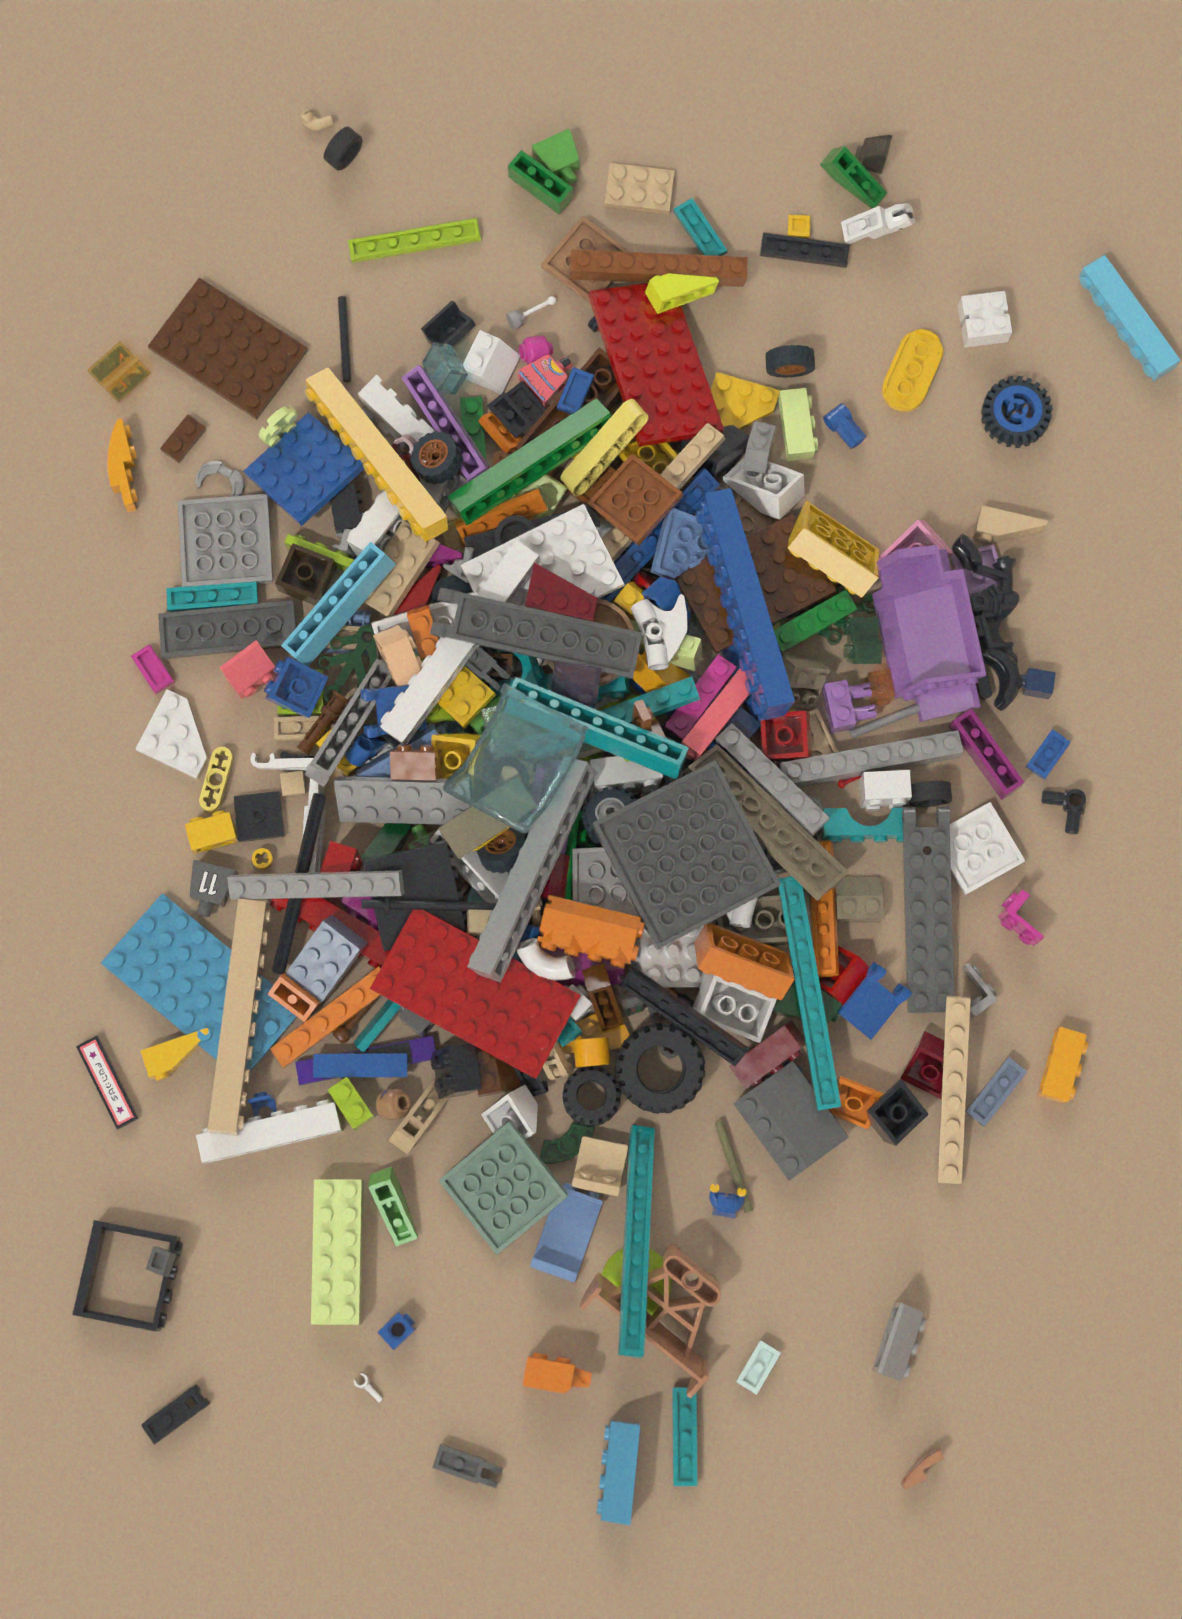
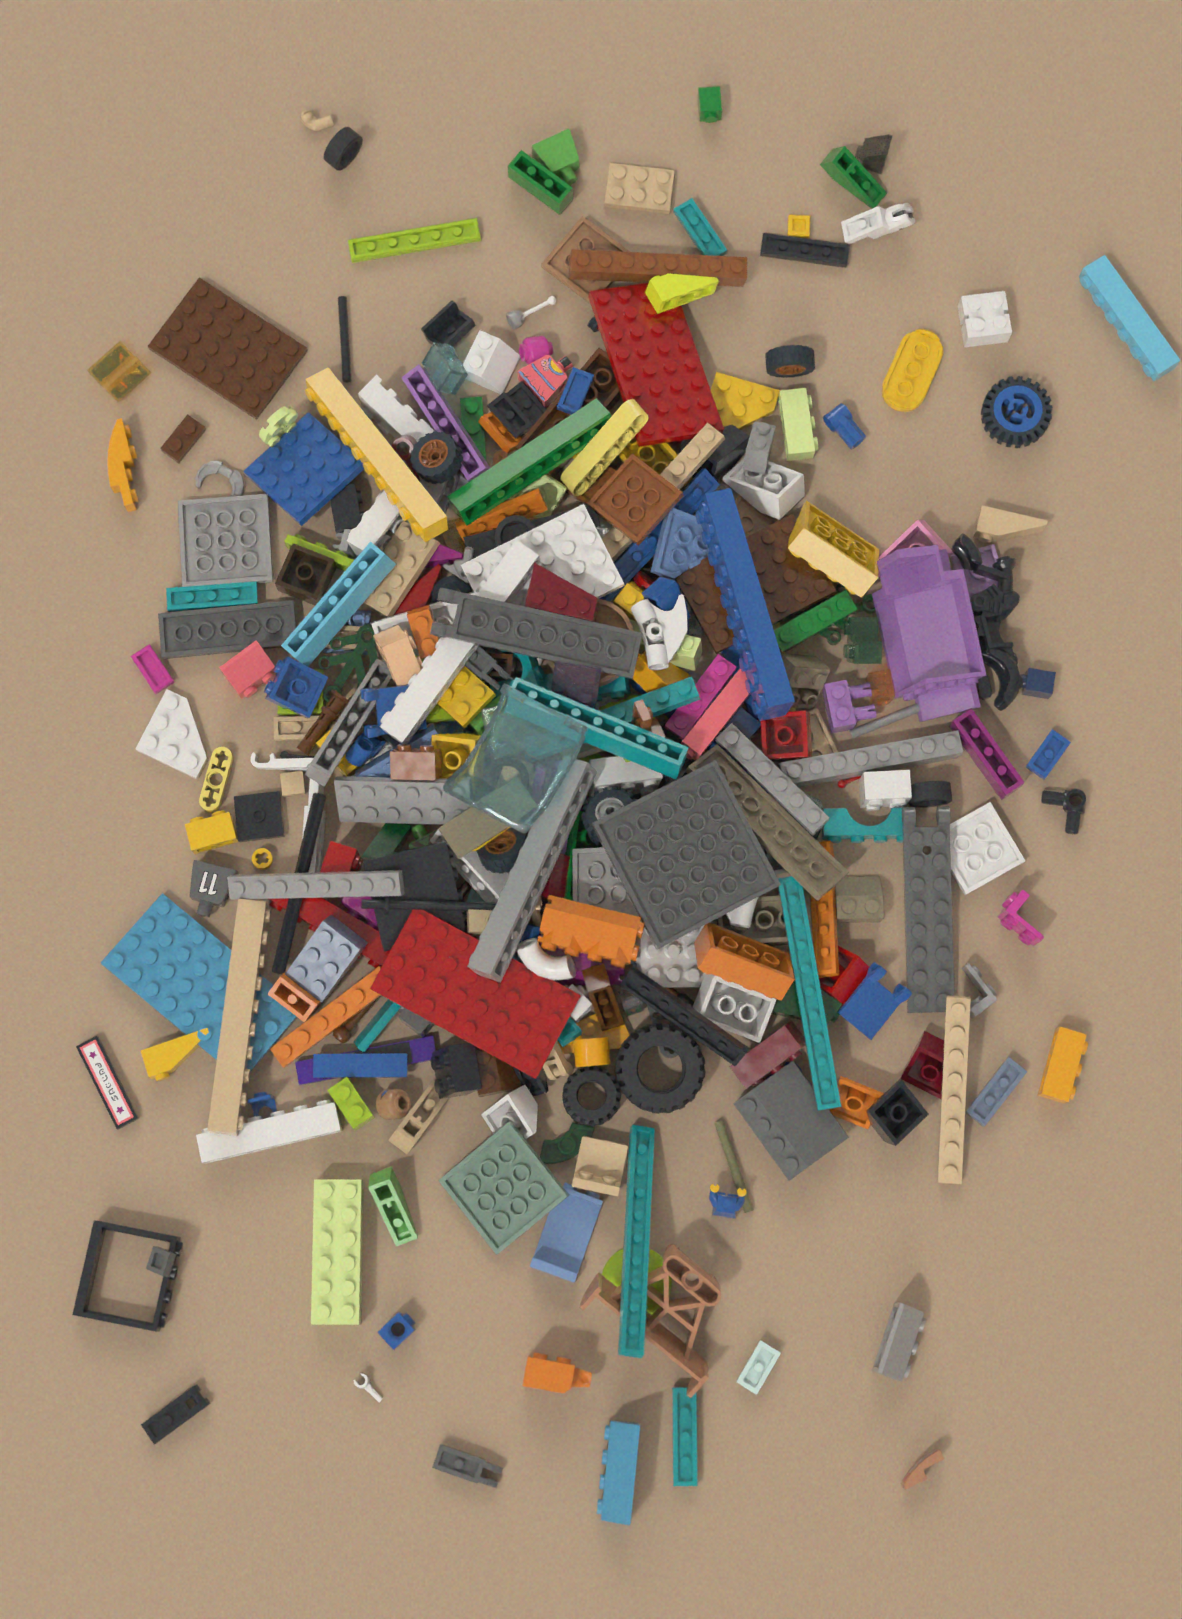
none -> green brick [697,86,722,123]

